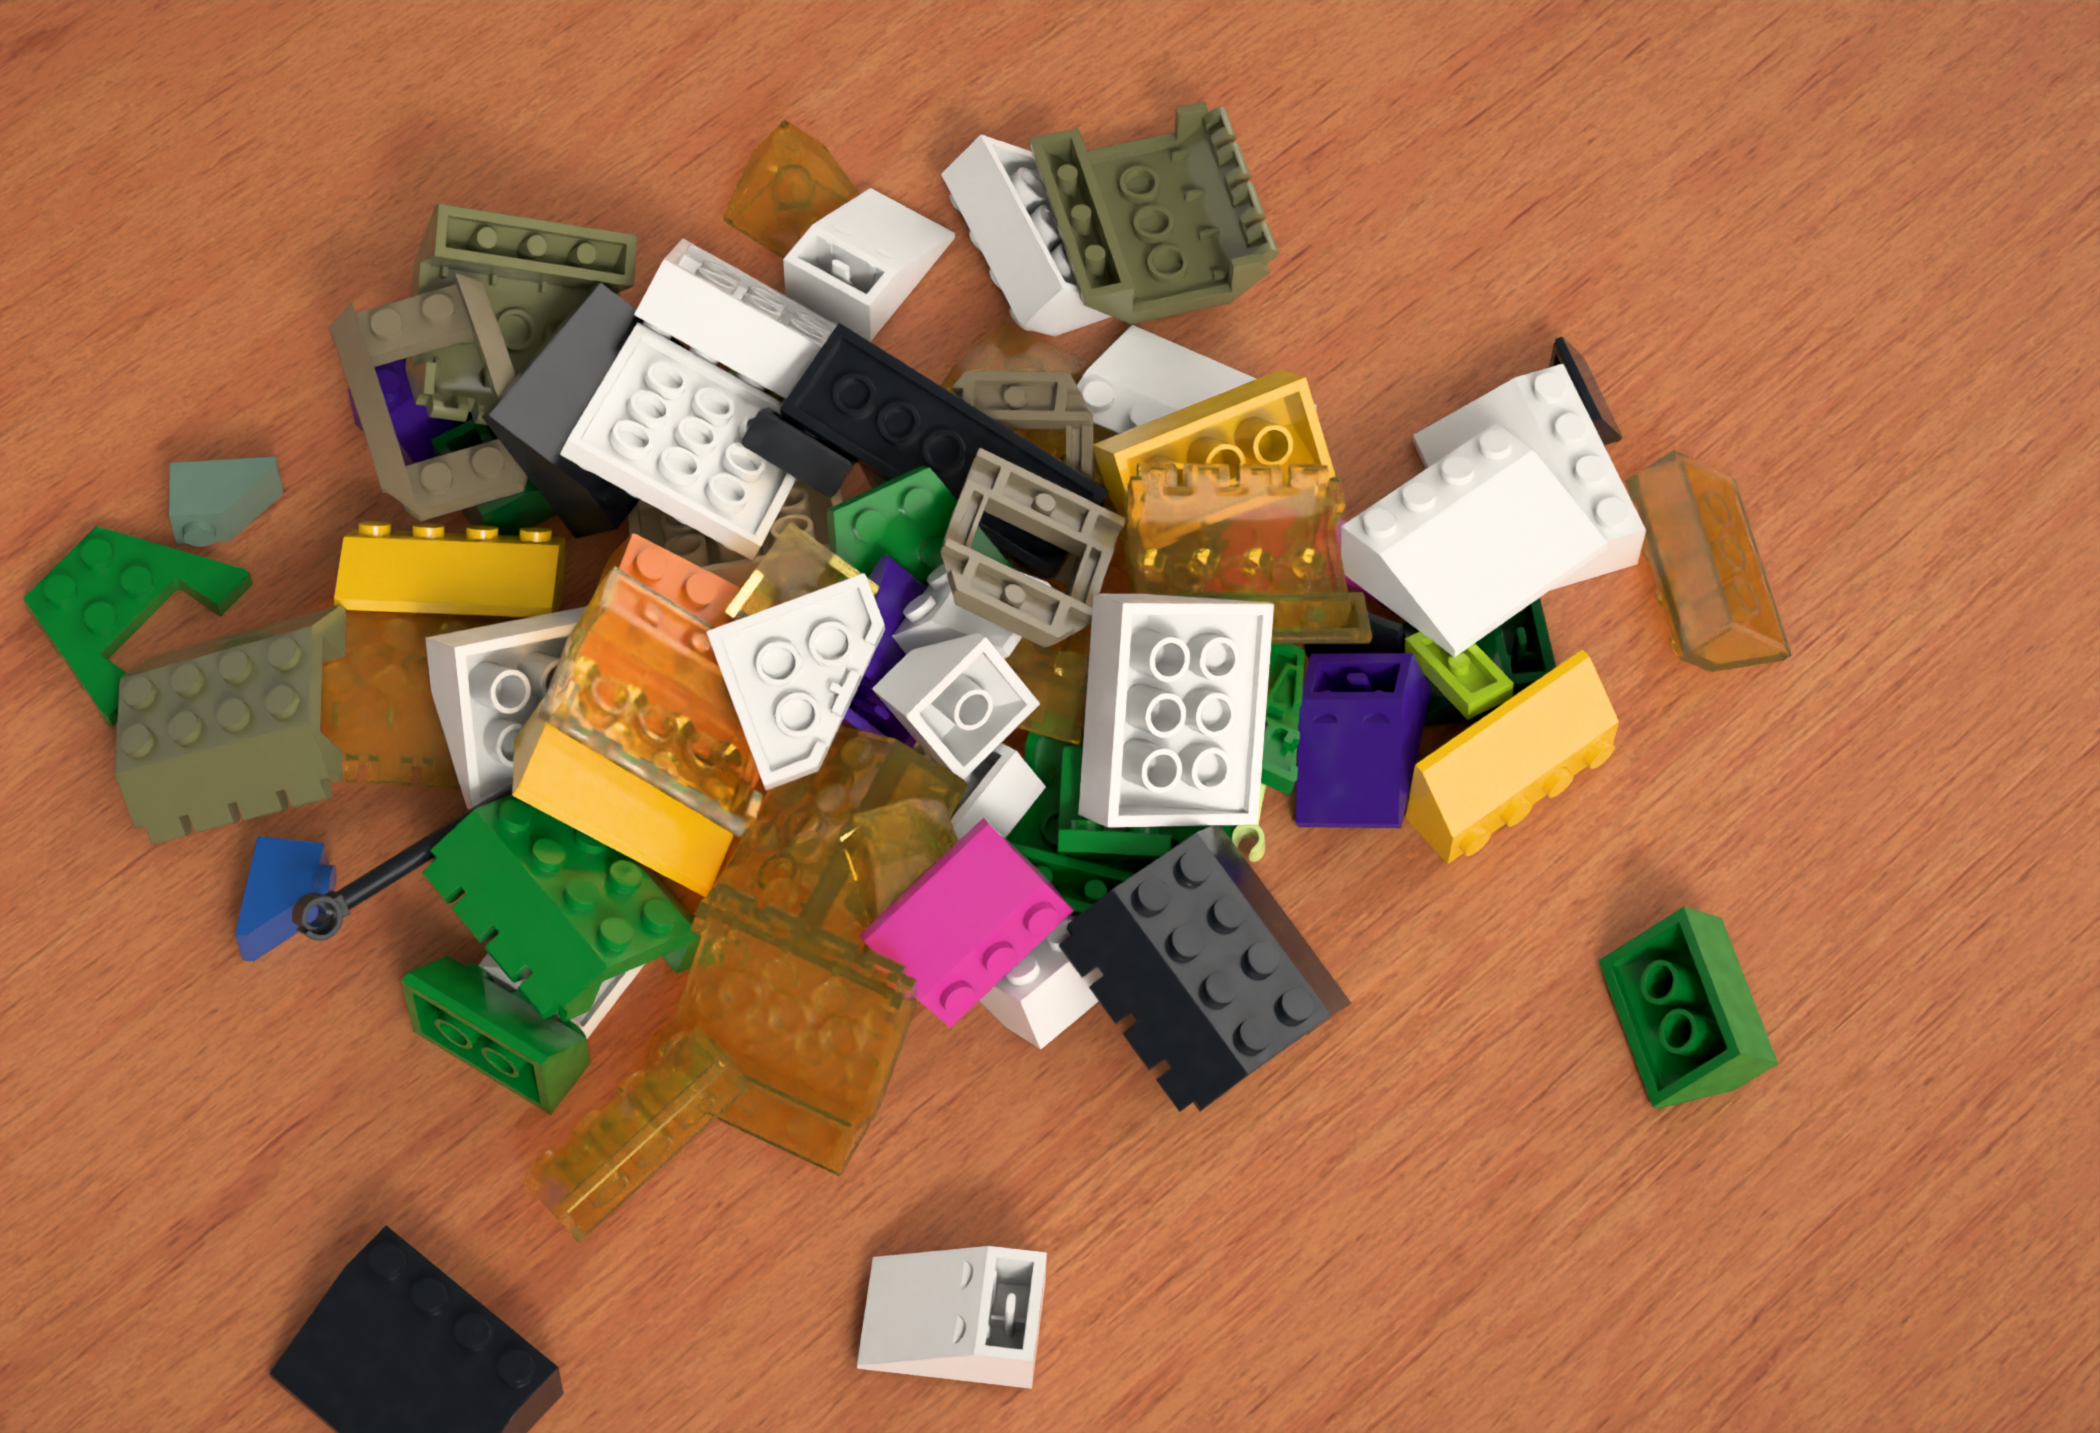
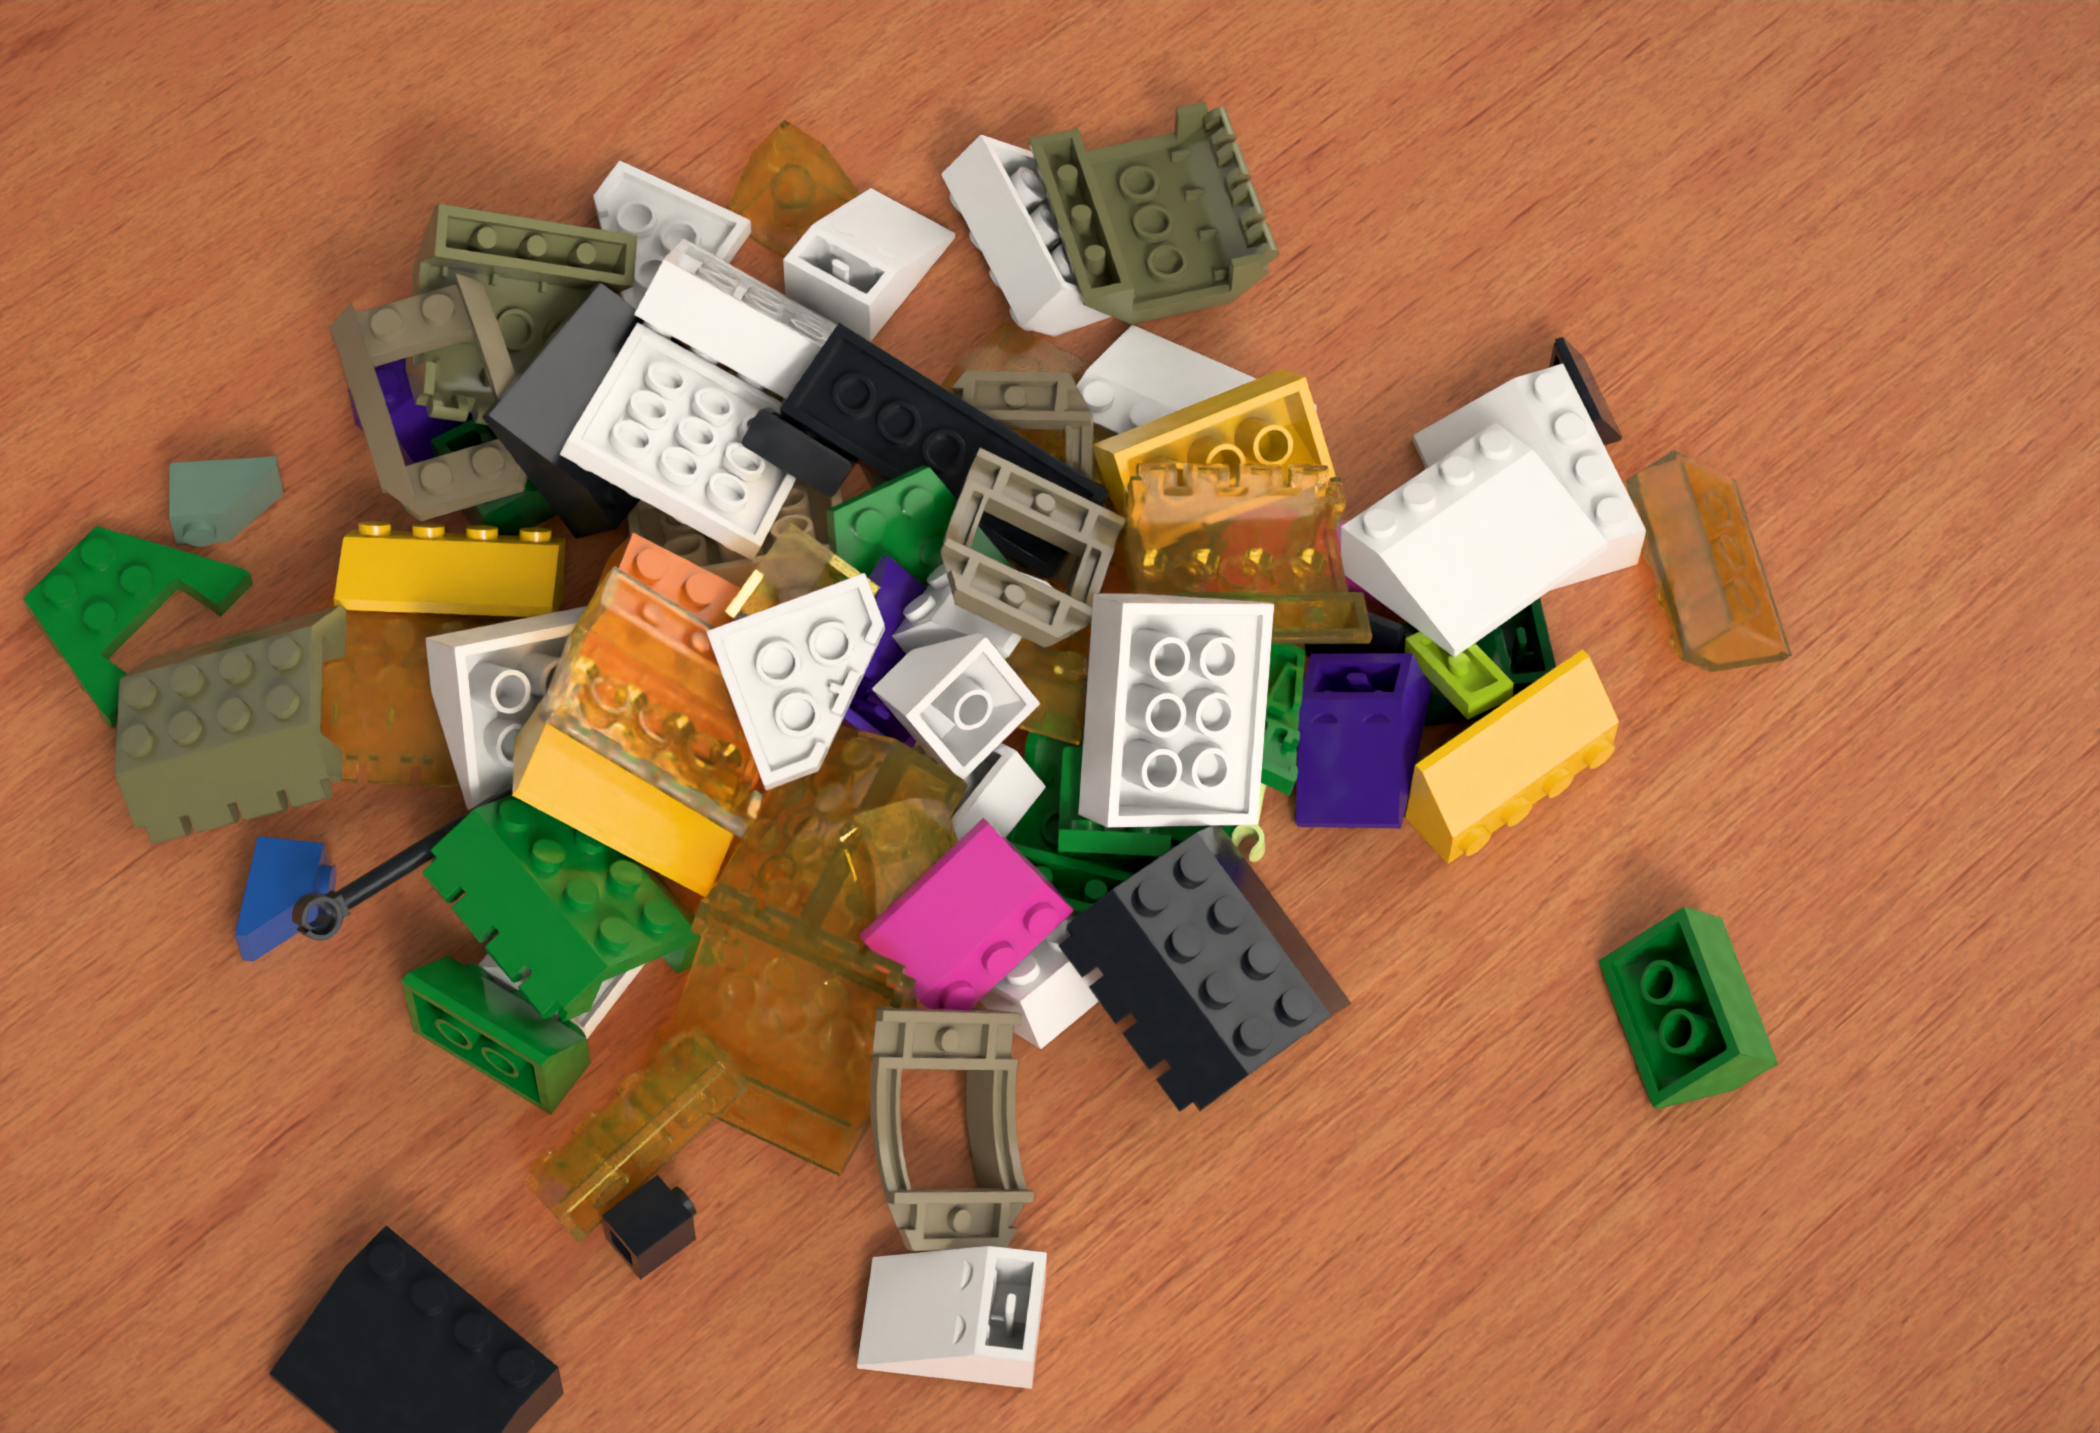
none -> white plate [593,160,751,338]
none -> black brick [602,1175,697,1280]
none -> dark tan wedge [870,1005,1034,1251]

